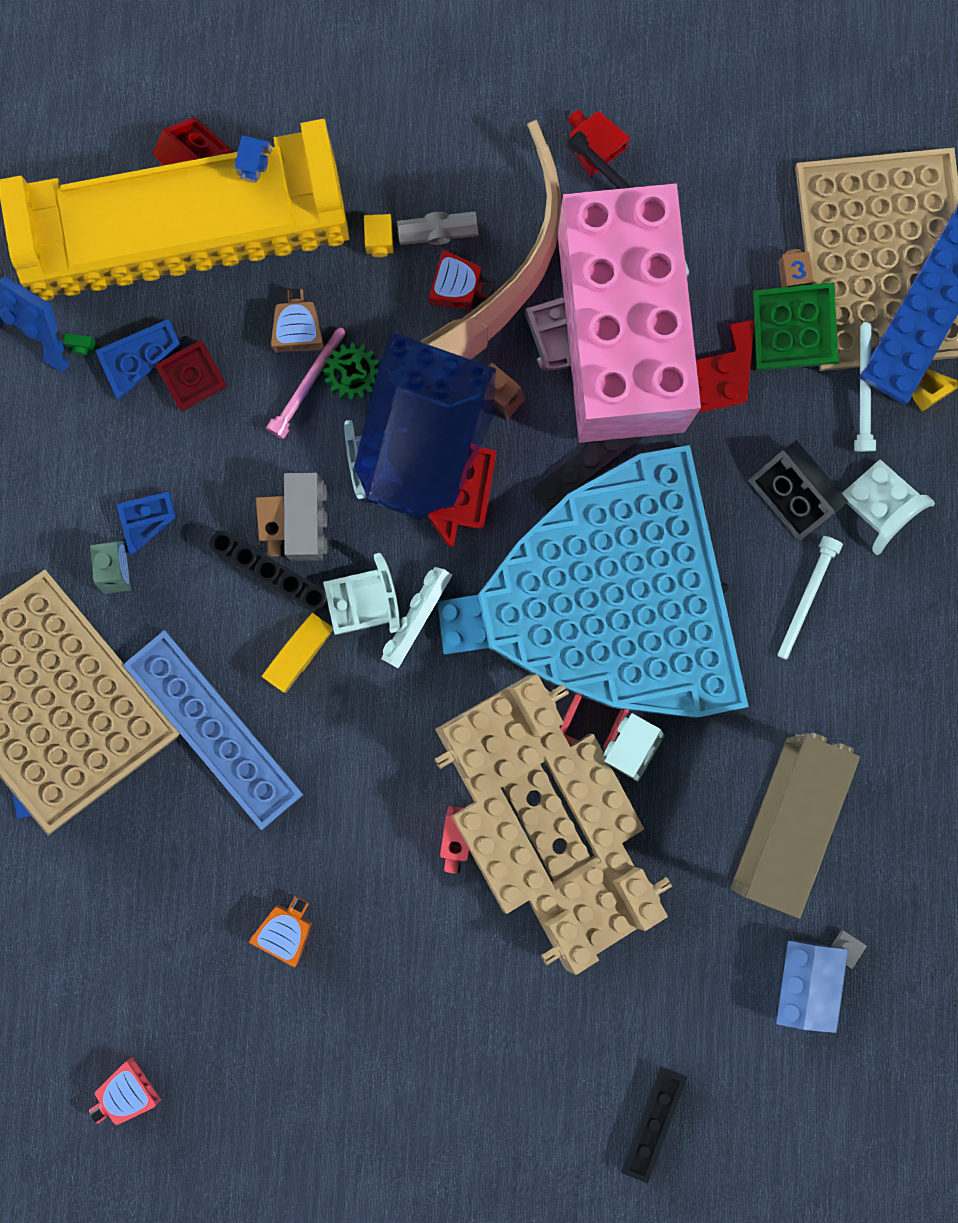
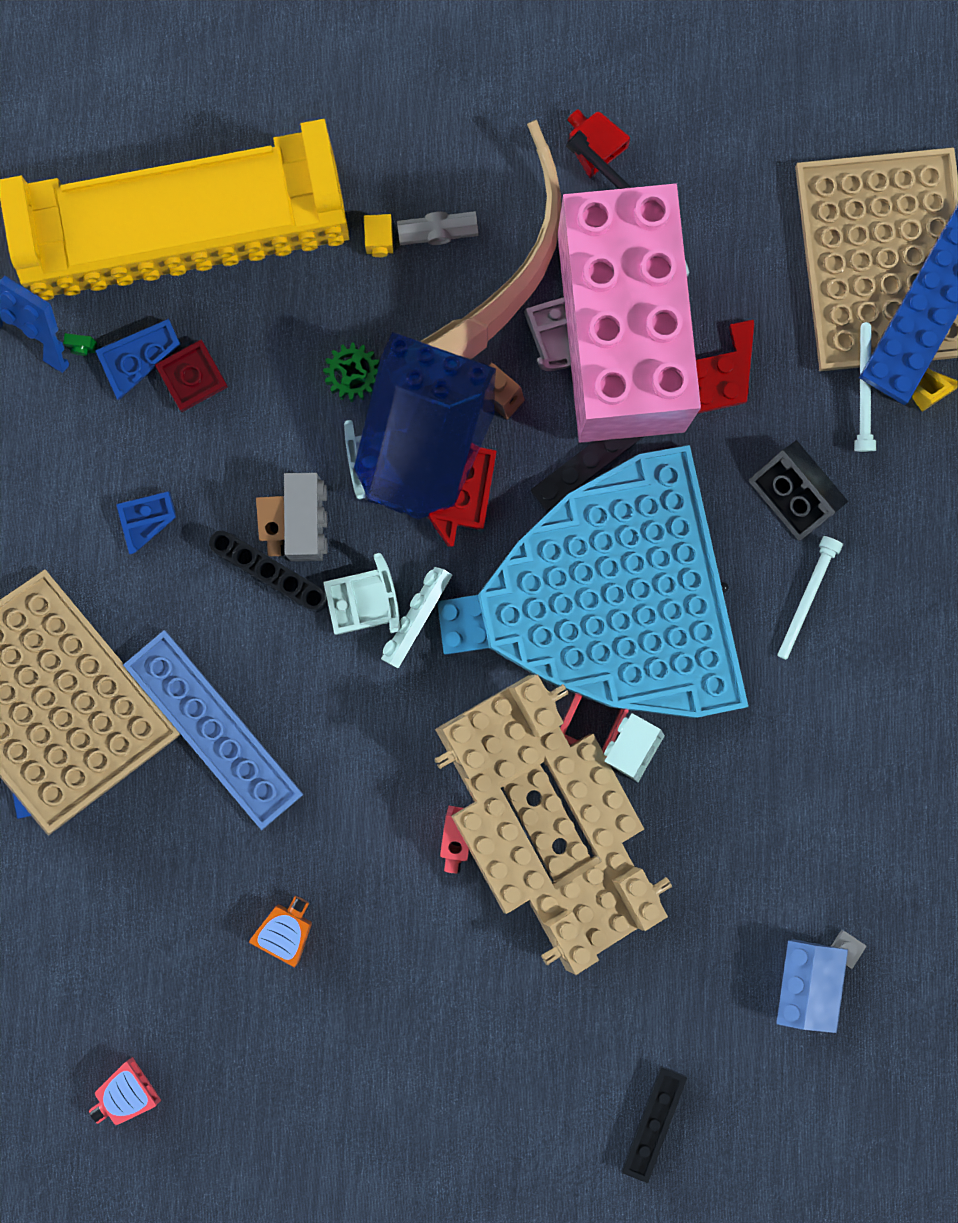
sand green torso [90,540,131,594] -> none
red slope [152,117,233,166] -> none
blue brick [234,135,272,183] -> none
yellow slope [261,613,334,693] -> none
bright pink piece [266,328,345,440] -> none
torso [271,289,325,353] -> none
torso [429,250,494,309] -> none
dark tan door [730,732,861,919] -> none
green plate [753,282,839,371] -> none
medium nougat brick [778,249,813,288] -> none
light aqua piece [842,460,935,555] -> none

